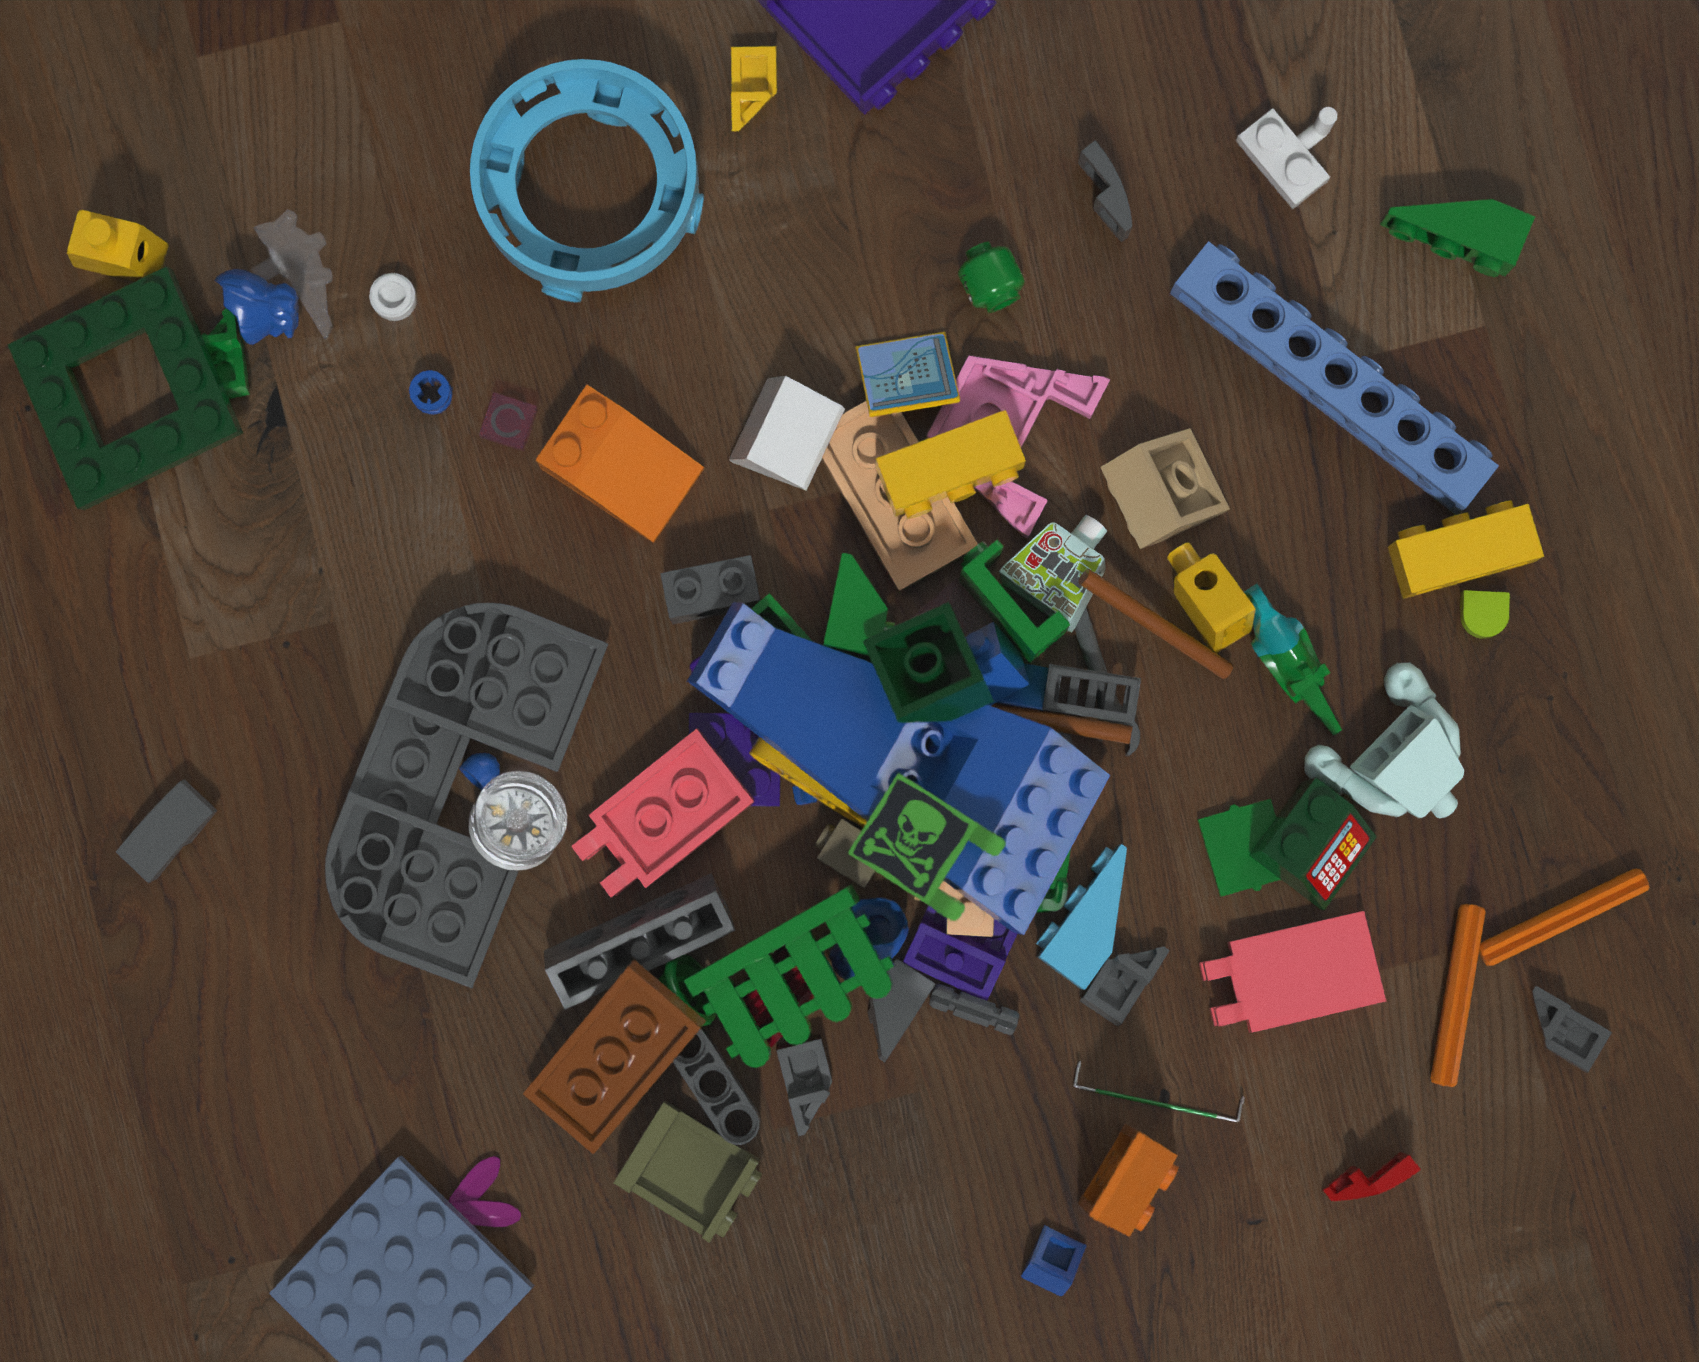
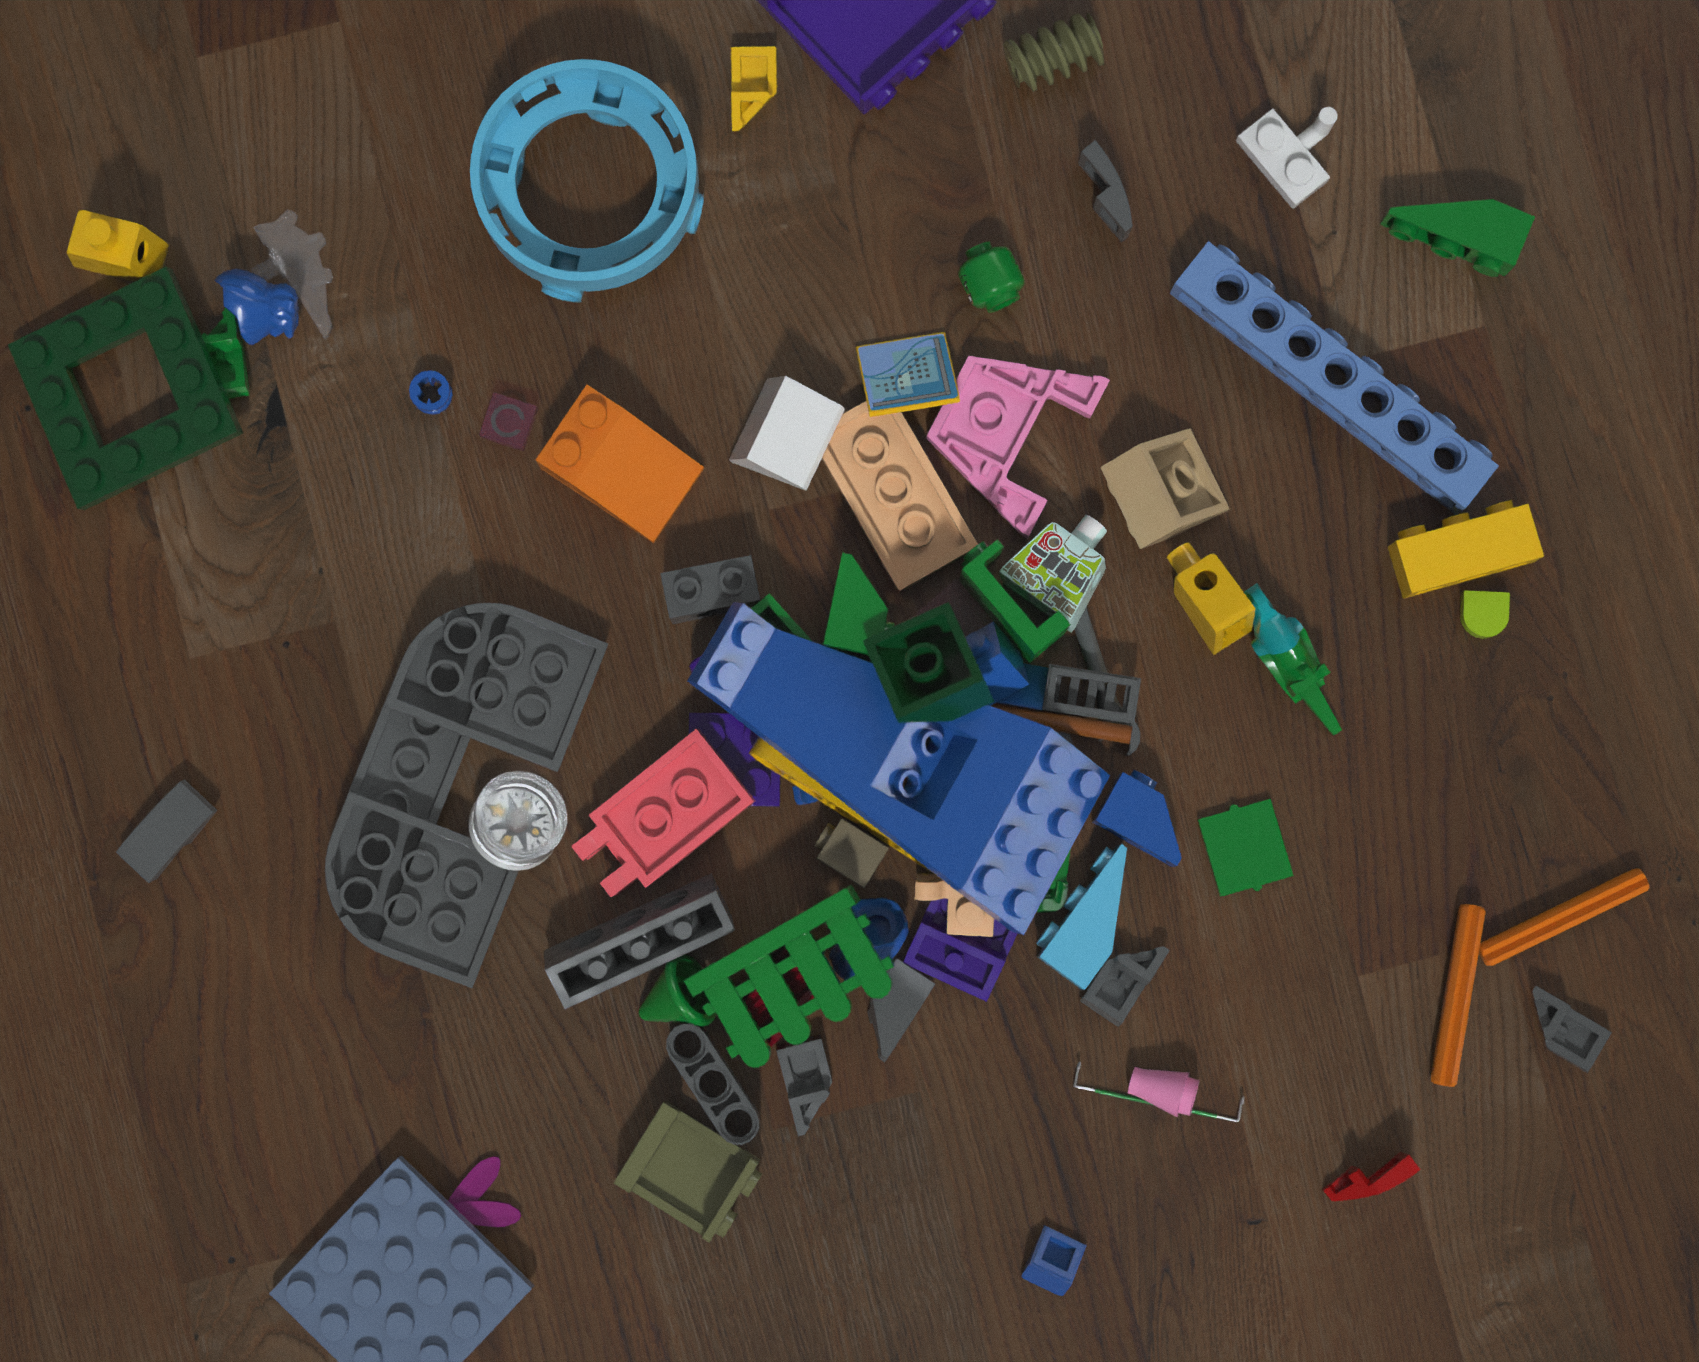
white tile [369,273,417,321] -> none
blue hinge [459,753,500,792] -> none
dark orange plate [523,960,706,1154] -> none
flag [848,773,1006,921] -> none
yellow brick [875,410,1026,519] -> none
dark grey axle [929,984,1019,1035] -> none
dark orange bar [1078,569,1233,679] -> none
orange slope [1078,1124,1179,1237] -> none
coral tile [1199,911,1386,1033] -> none
dark green slope [1249,777,1377,911] -> none
light aqua torso [1305,663,1464,819] -> none
none -> olive piece [1003,12,1104,92]
none -> blue slope [1092,770,1182,868]
none -> bright pink cone [1128,1067,1199,1117]

